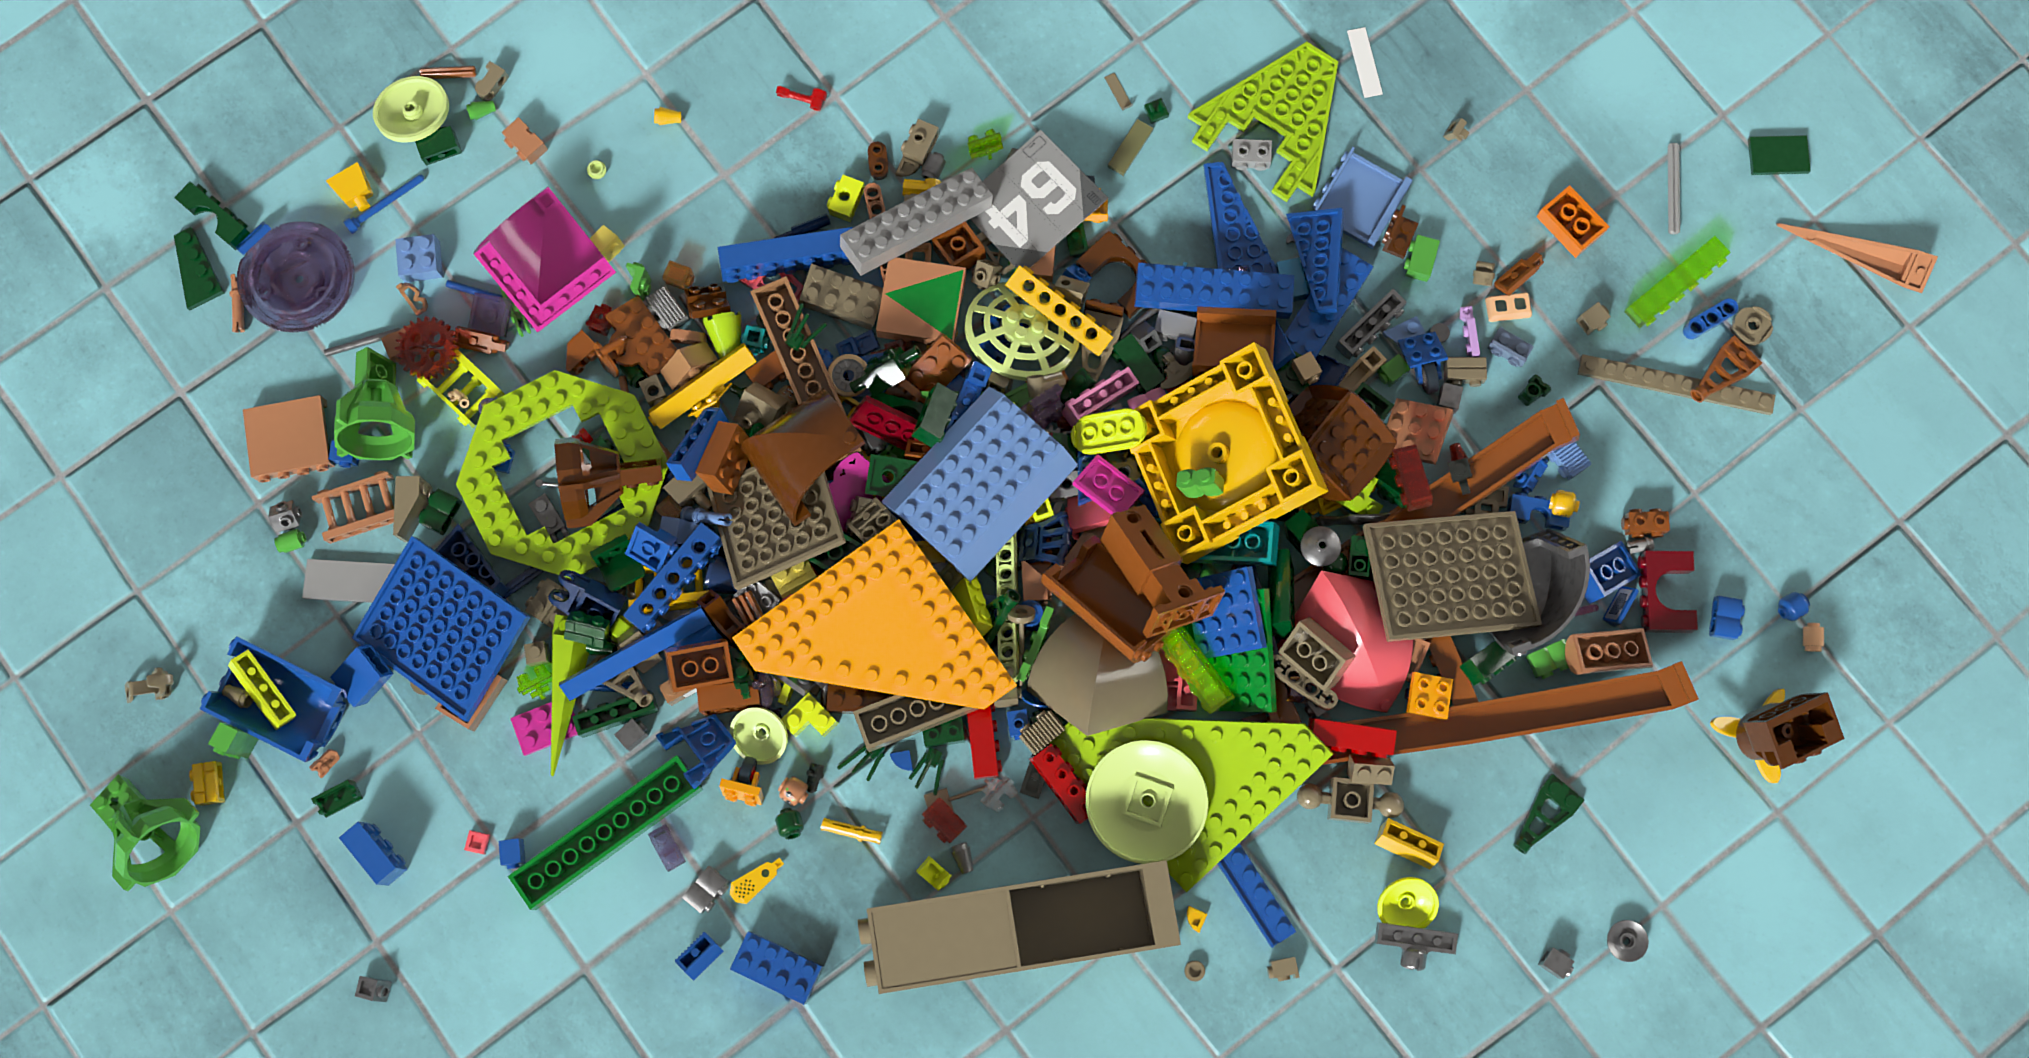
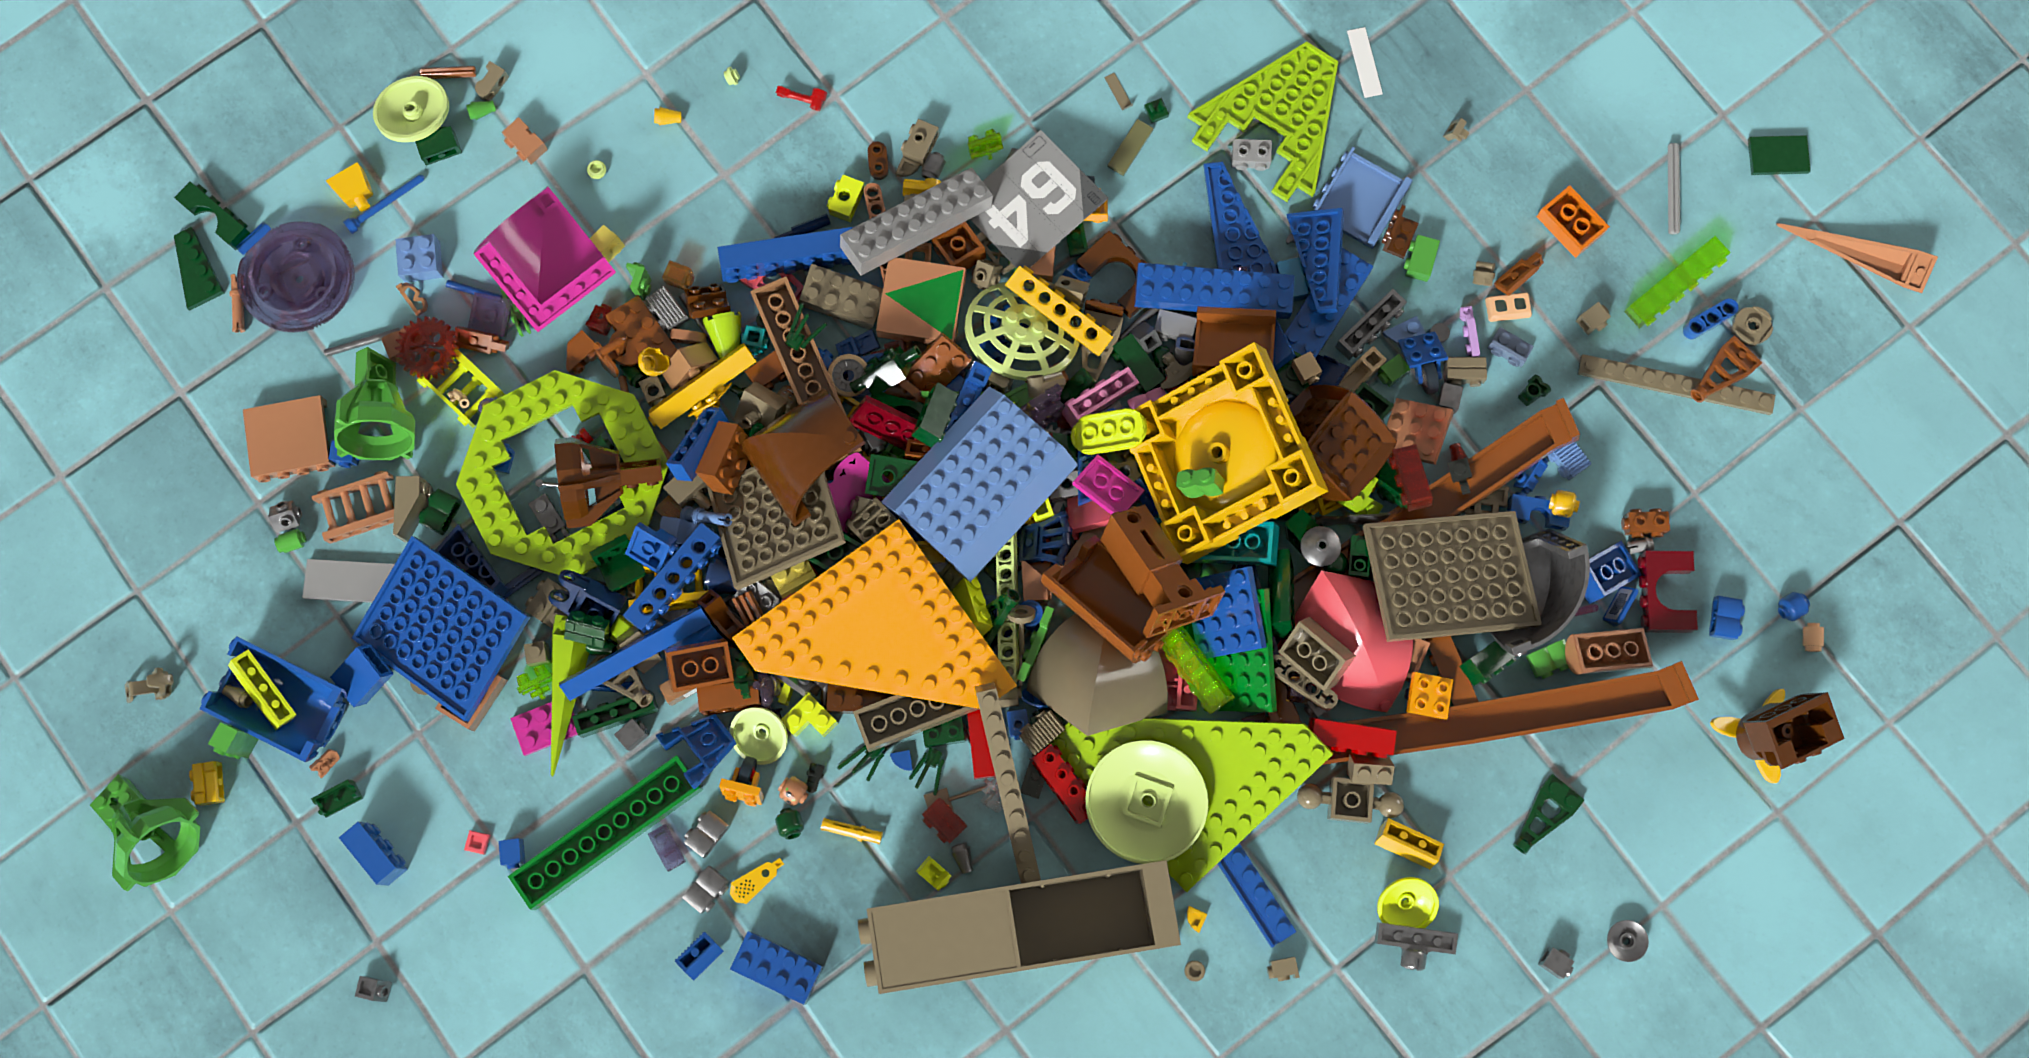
none -> yellow hair [638,347,670,377]
none -> flat silver brick [684,810,730,859]
none -> yellowish green plate [724,67,740,85]
none -> dark tan brick [975,682,1041,884]

